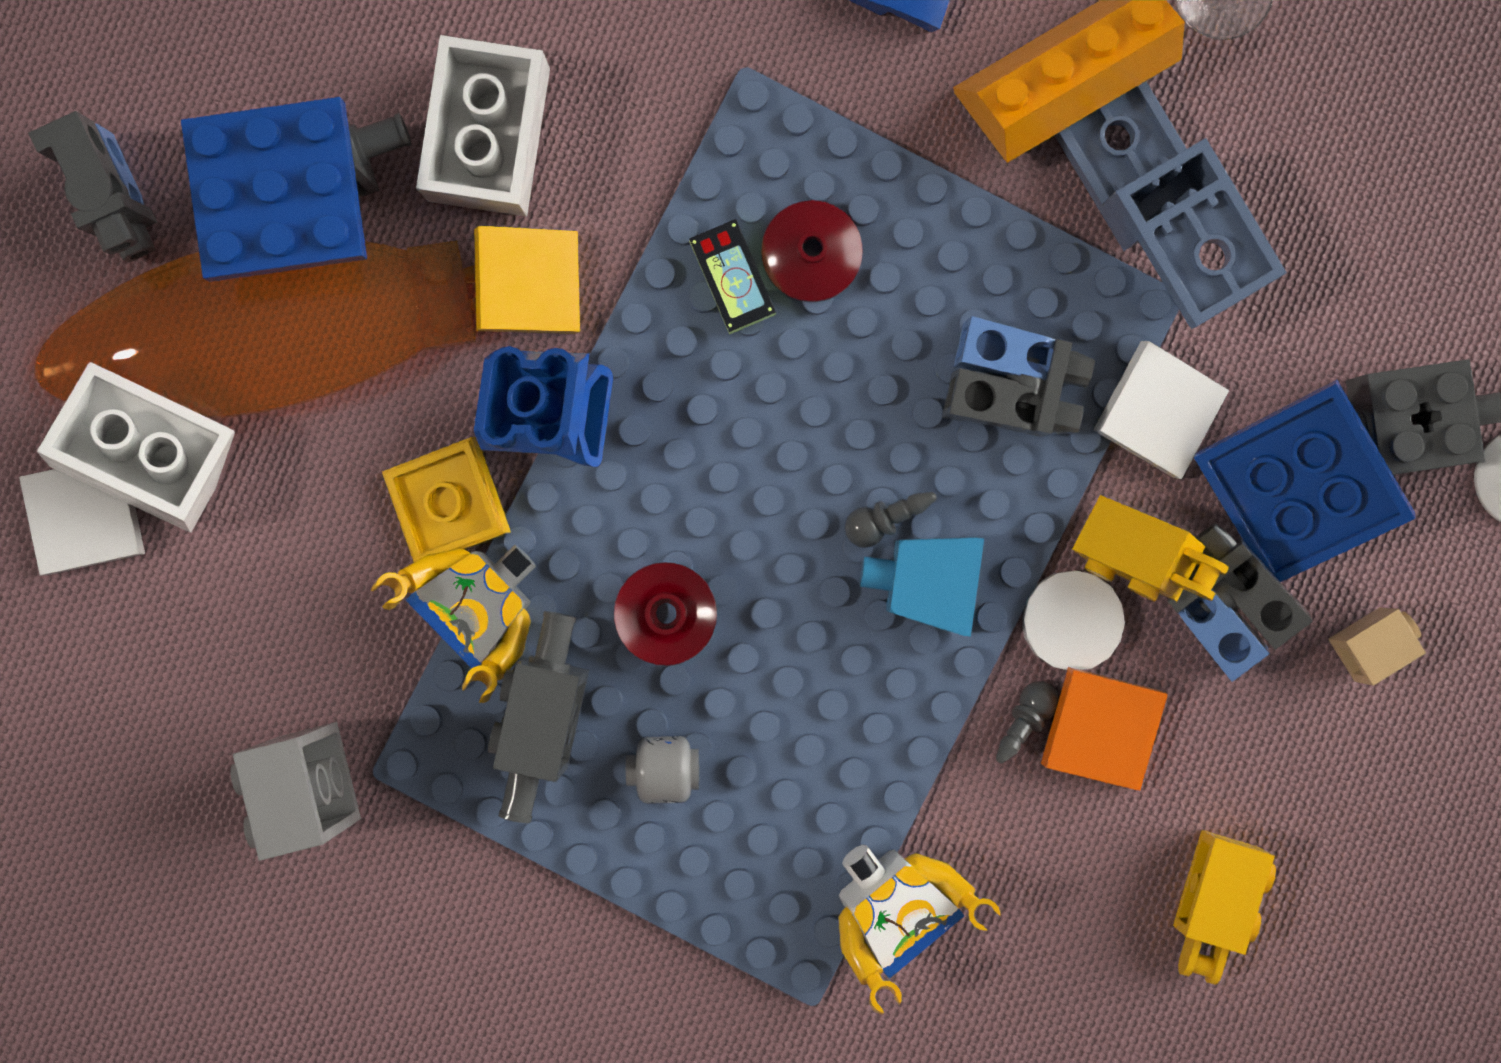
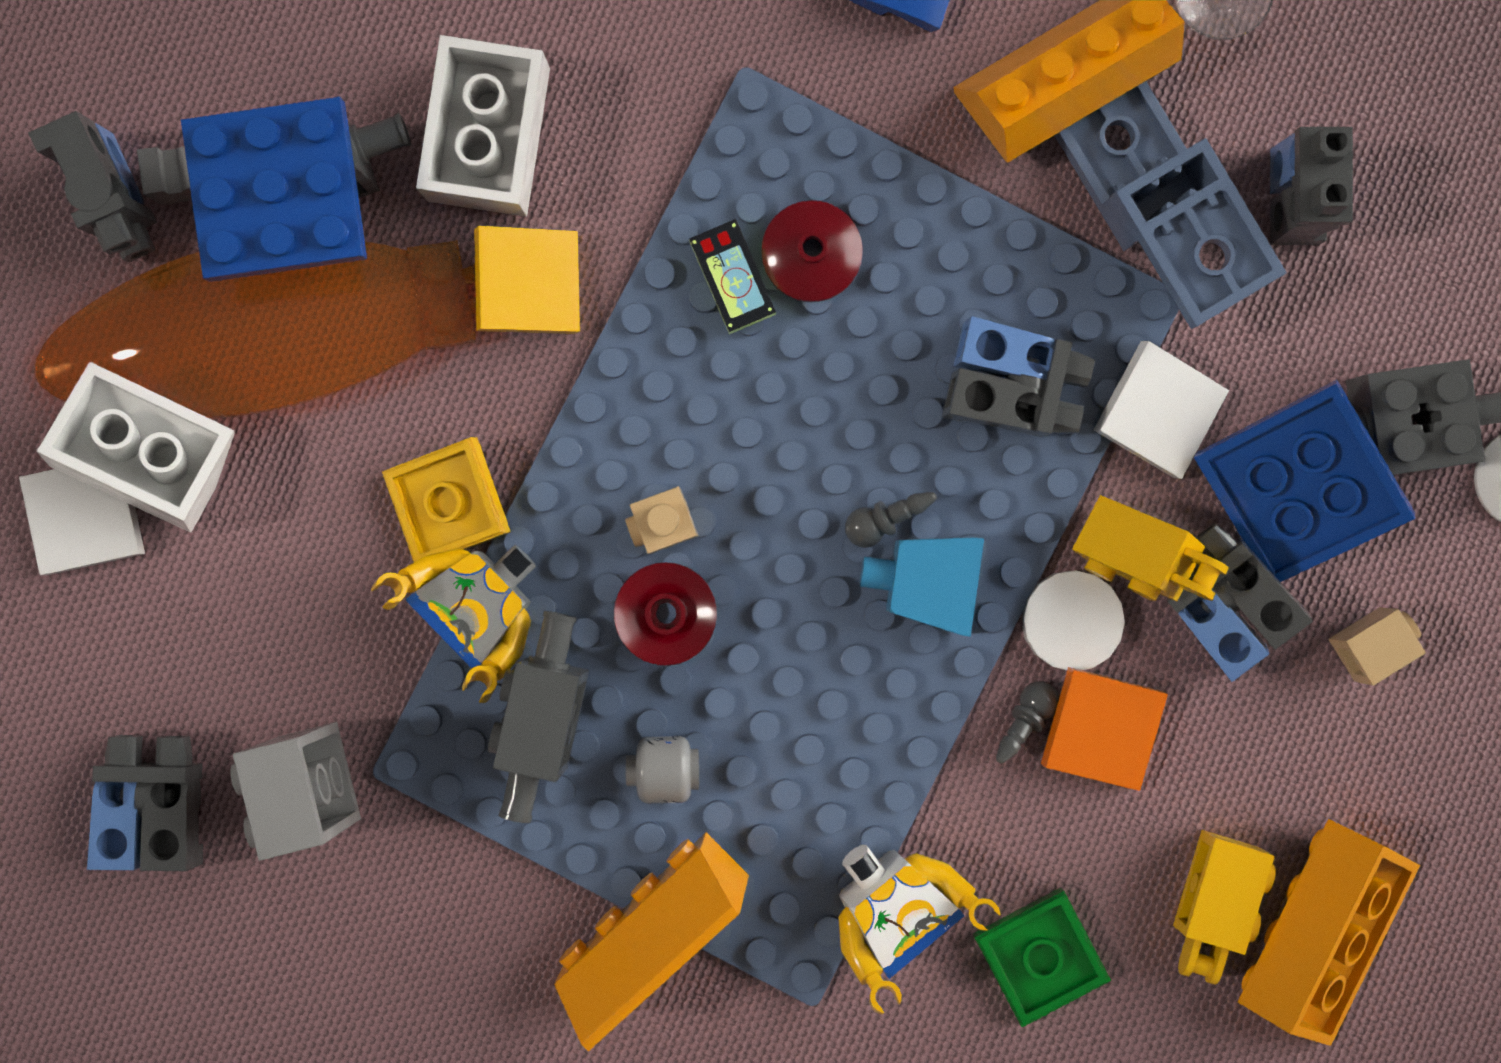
blue piece [474,346,613,467] -> none
none -> dark grey hips [87,735,203,871]
none -> light grey leg [137,146,192,205]
none -> light orange slope [554,832,749,1051]
none -> tan brick [625,486,698,554]
none -> green tile [972,887,1111,1027]
none -> light orange slope [1237,819,1420,1046]
none -> dark grey hips [1270,127,1353,245]

